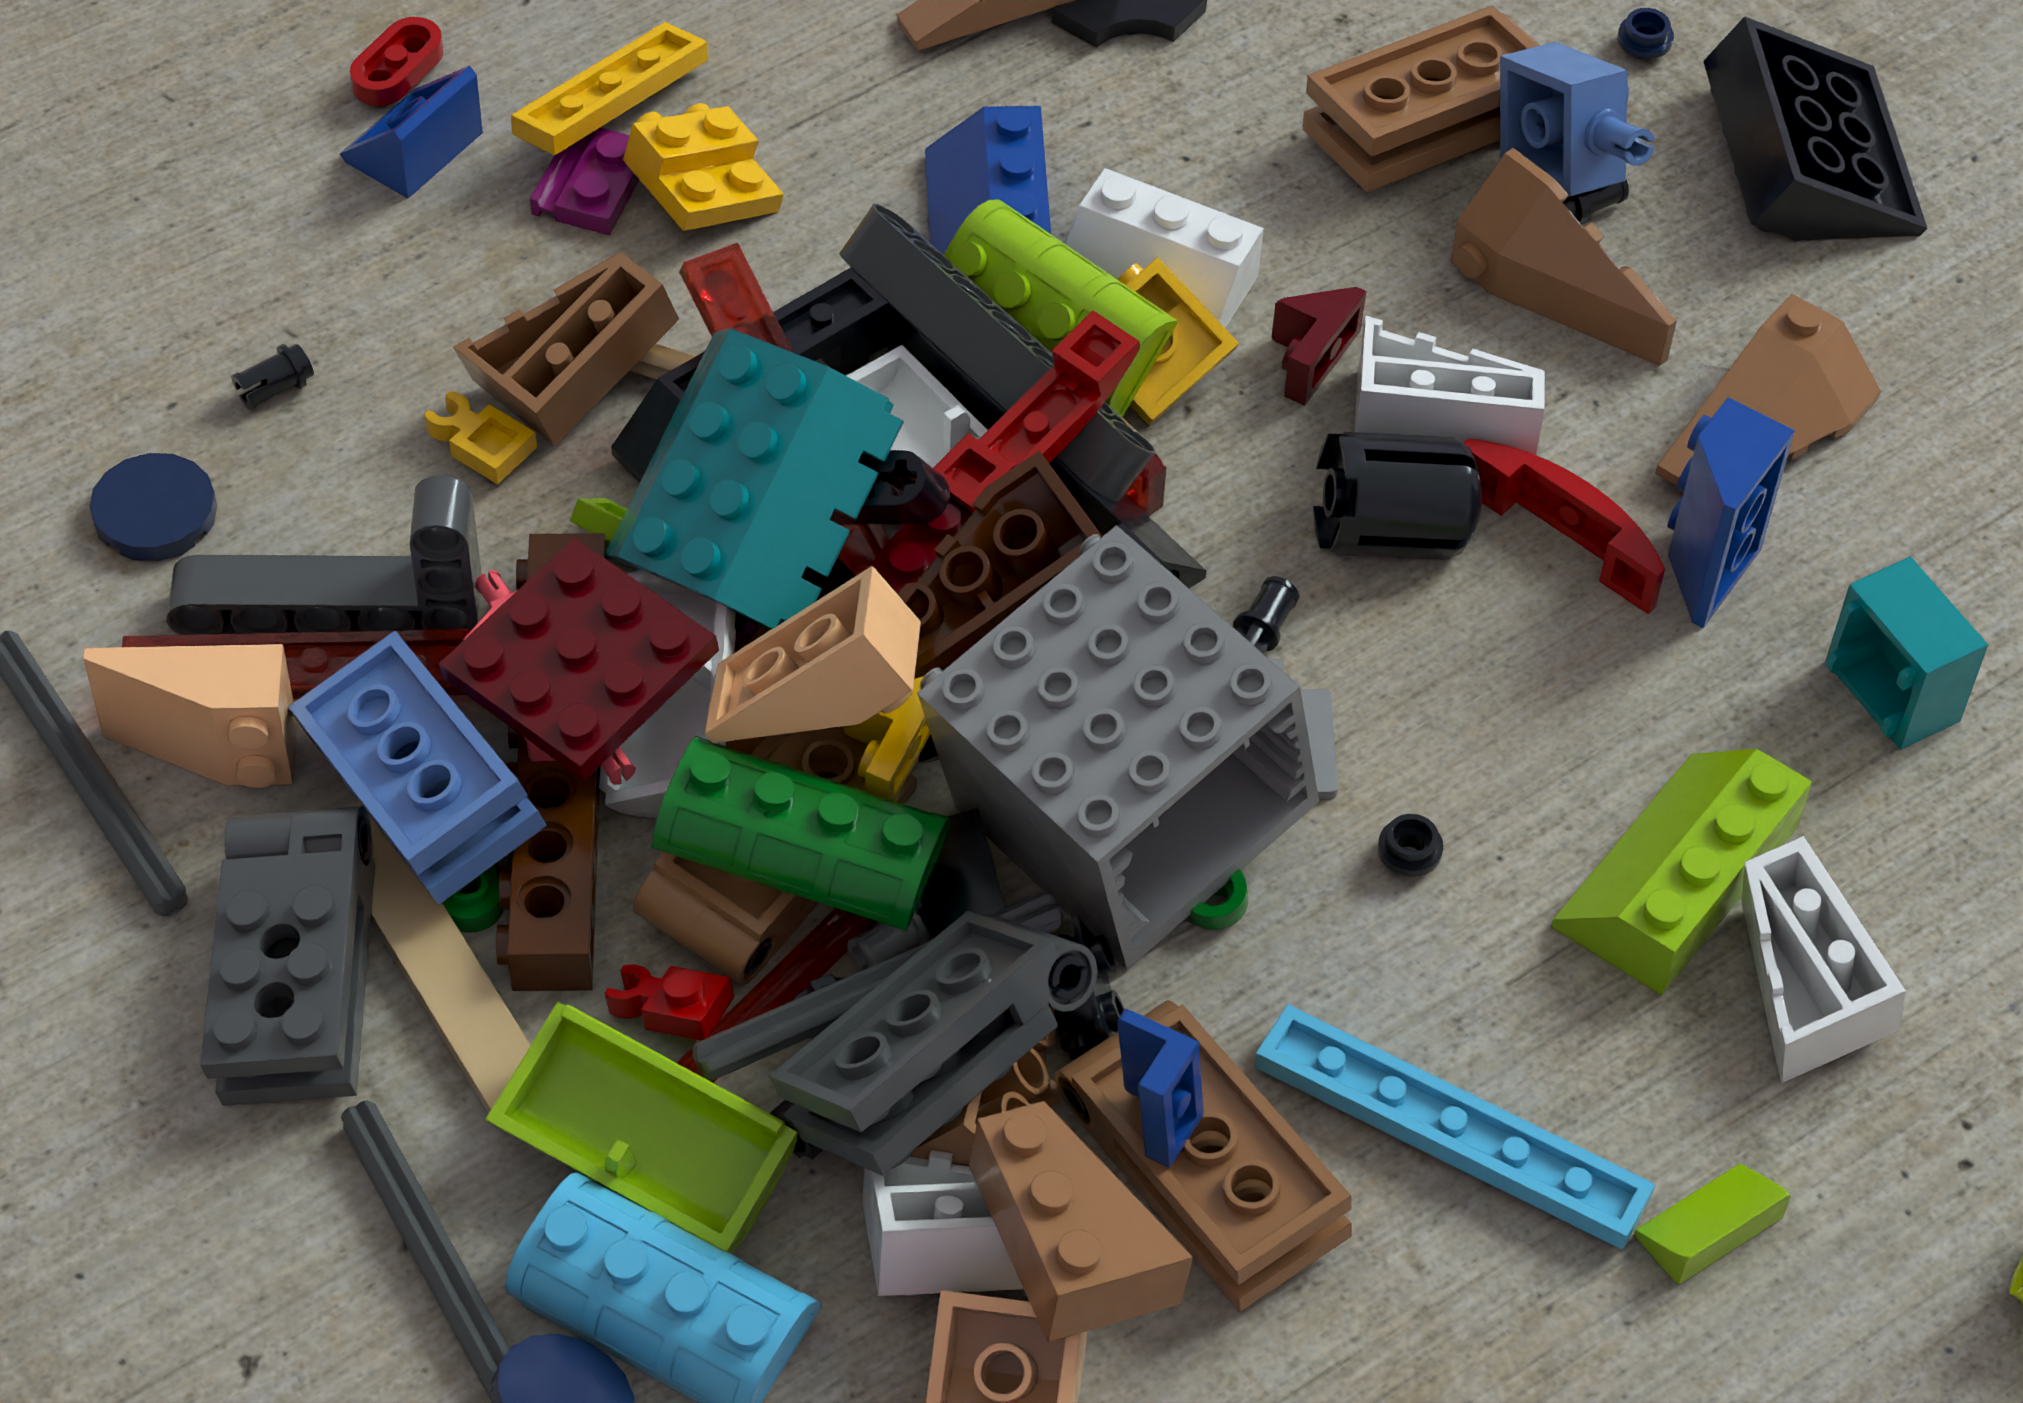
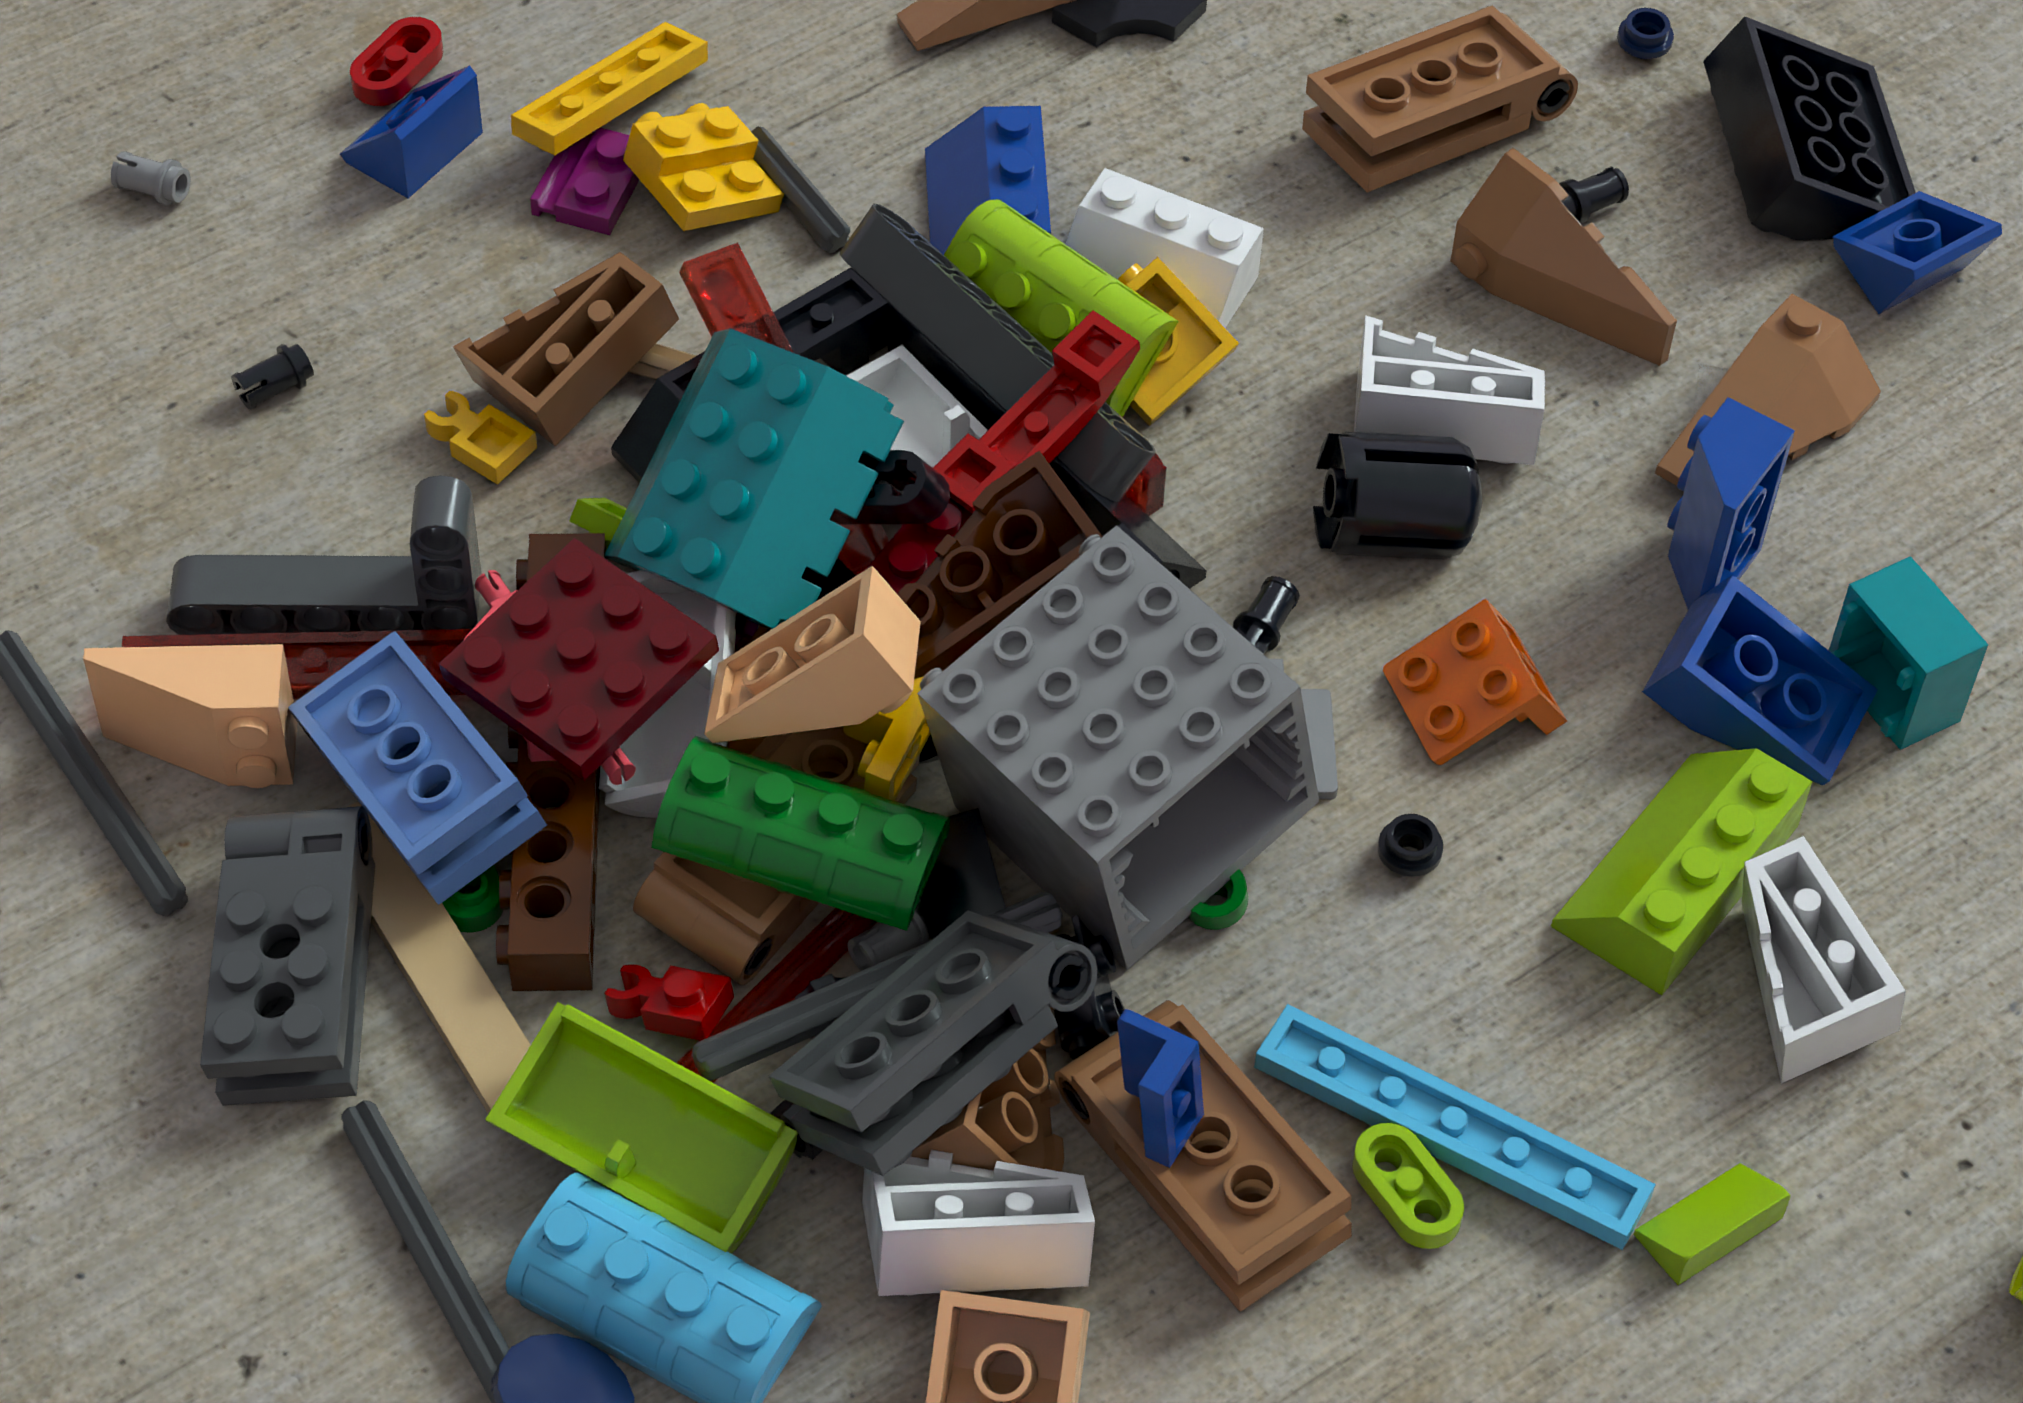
dark blue tile [90,453,217,561] -> none
medium nougat wedge [969,1101,1193,1342] -> none
dark red slope [1271,287,1367,406] -> none
red slope [1463,438,1665,614] -> none
medium blue brick [1500,42,1655,196] -> none
none -> light grey pin [111,151,191,205]
none -> dark grey axle [751,126,851,253]
none -> lime plate [1352,1123,1464,1249]
none -> orange bracket [1383,598,1567,765]
none -> blue slope [1642,575,1878,786]
none -> blue slope [1833,191,2002,314]

